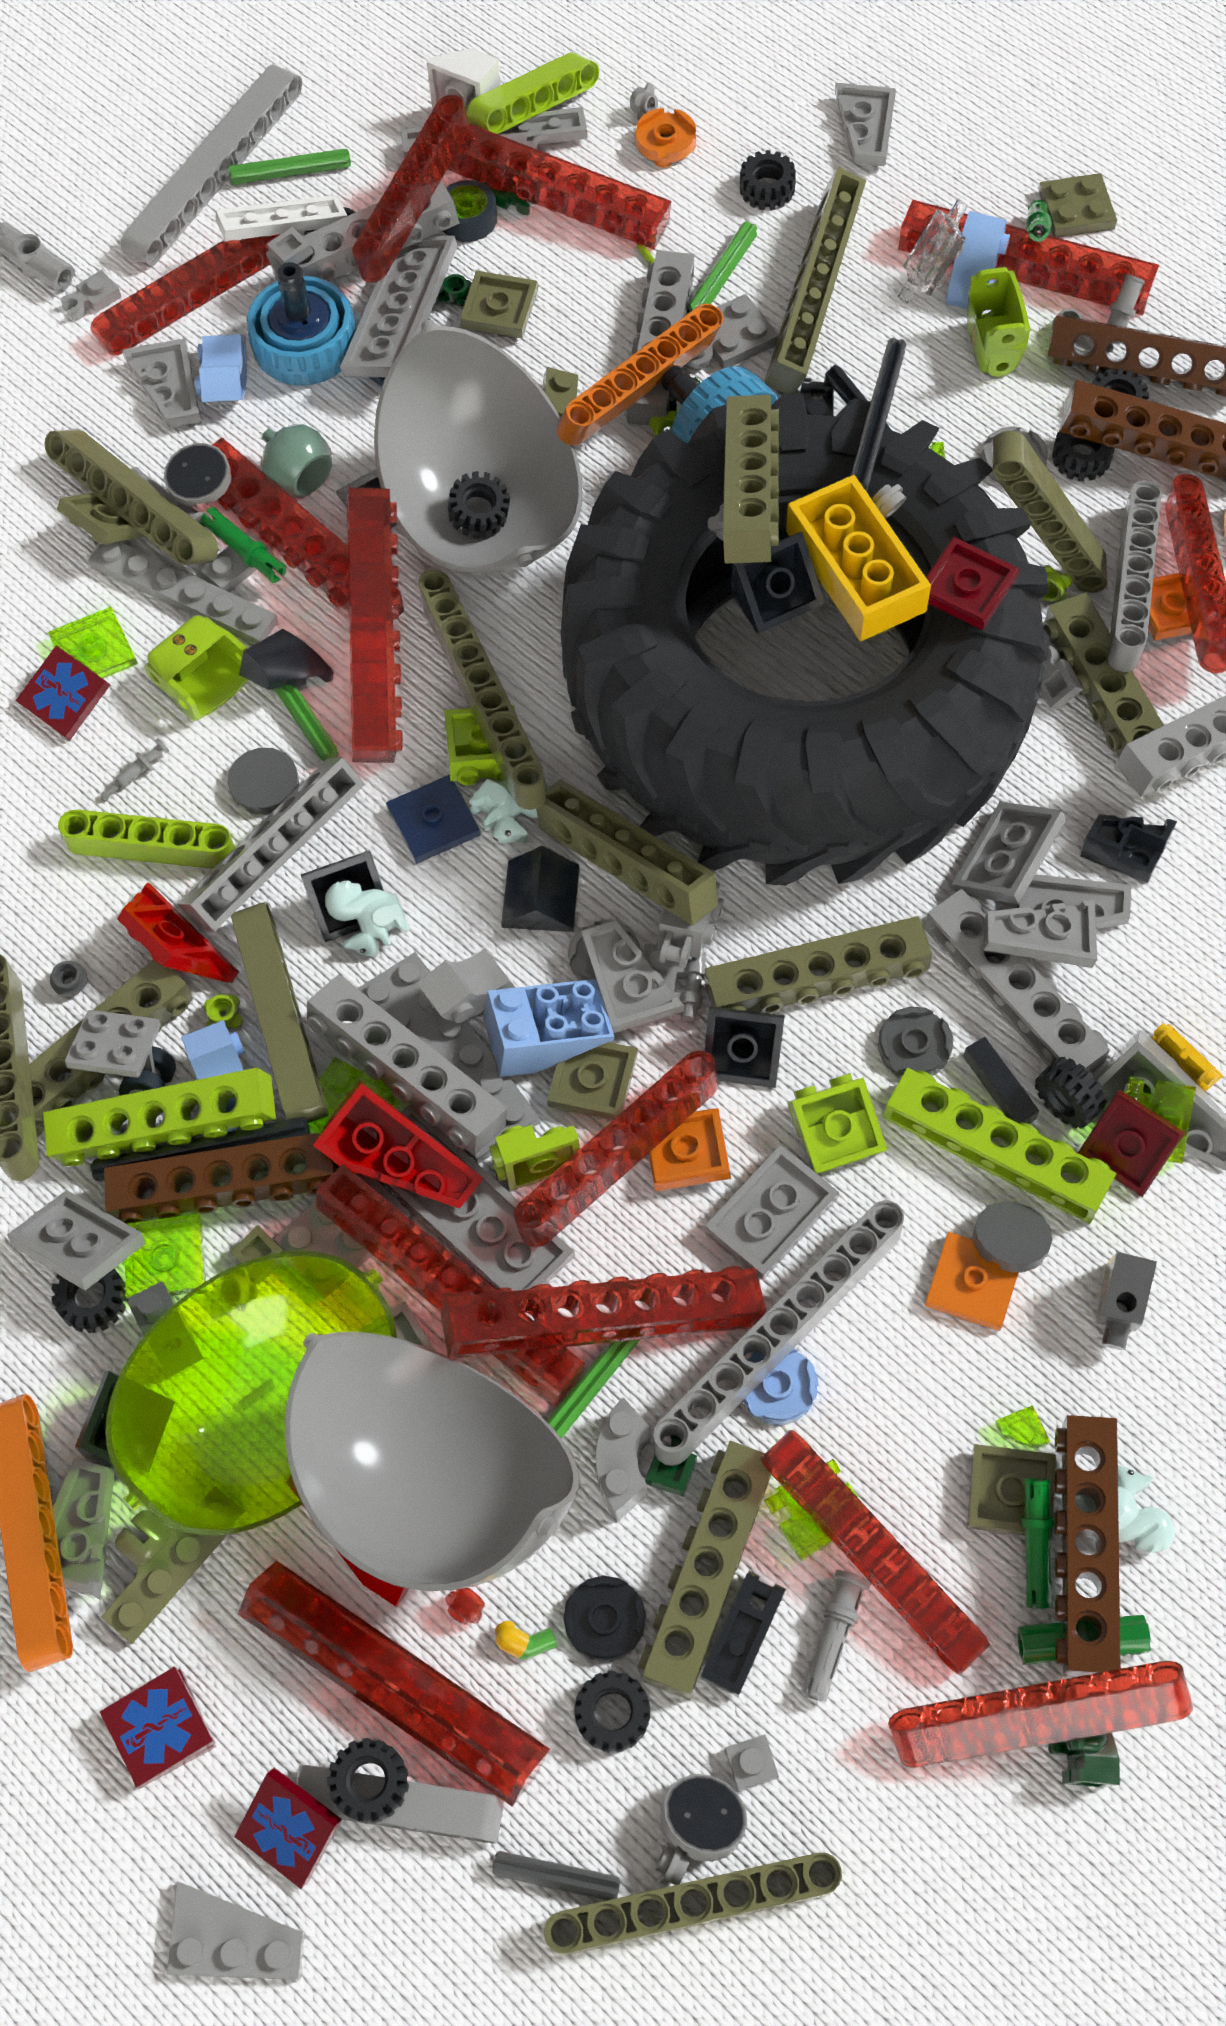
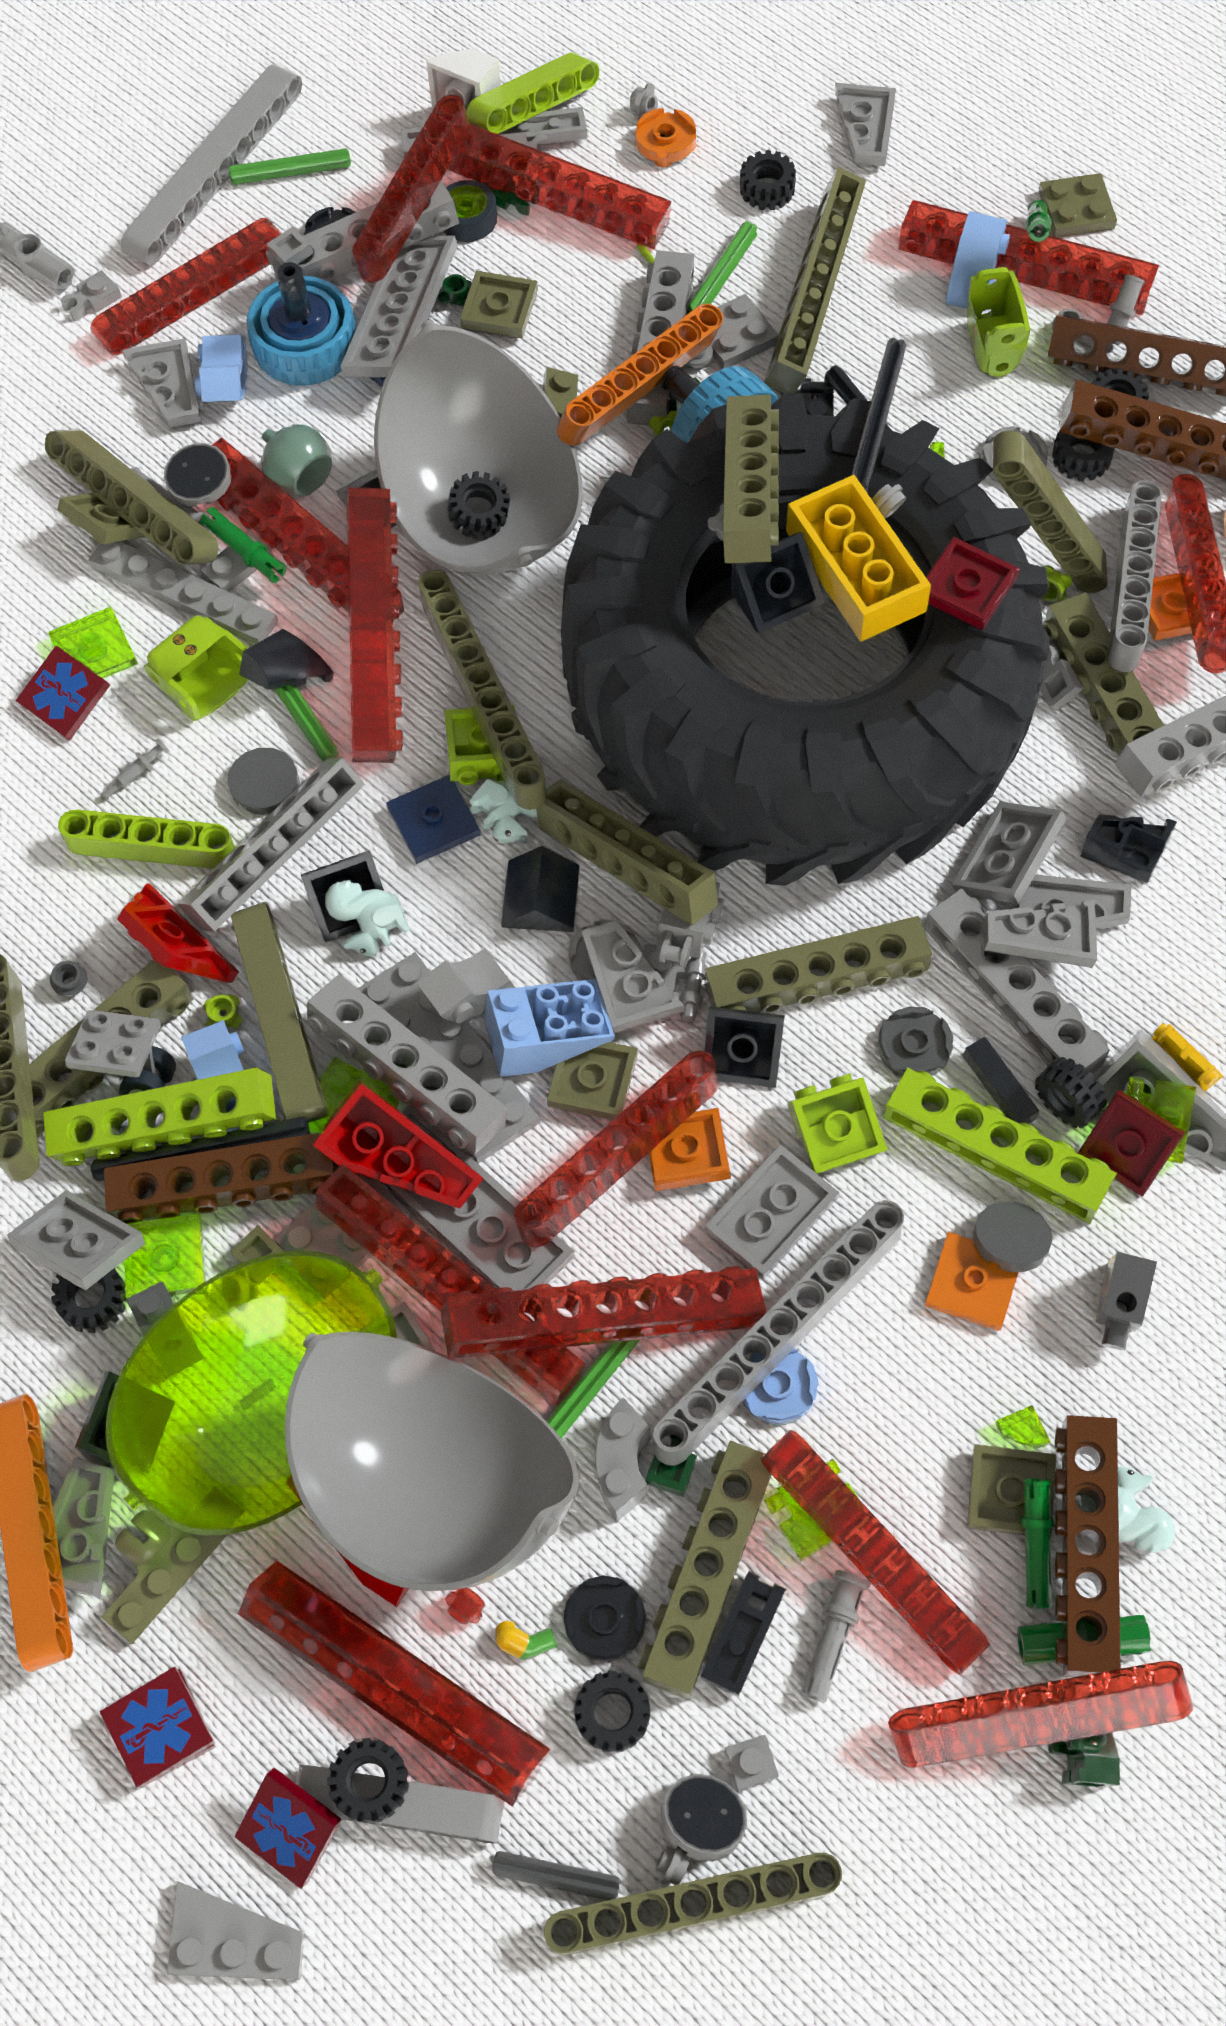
white plate [215,195,347,241] -> none
lime plate [489,1125,582,1192] -> none
clear plate [897,198,969,304] -> none

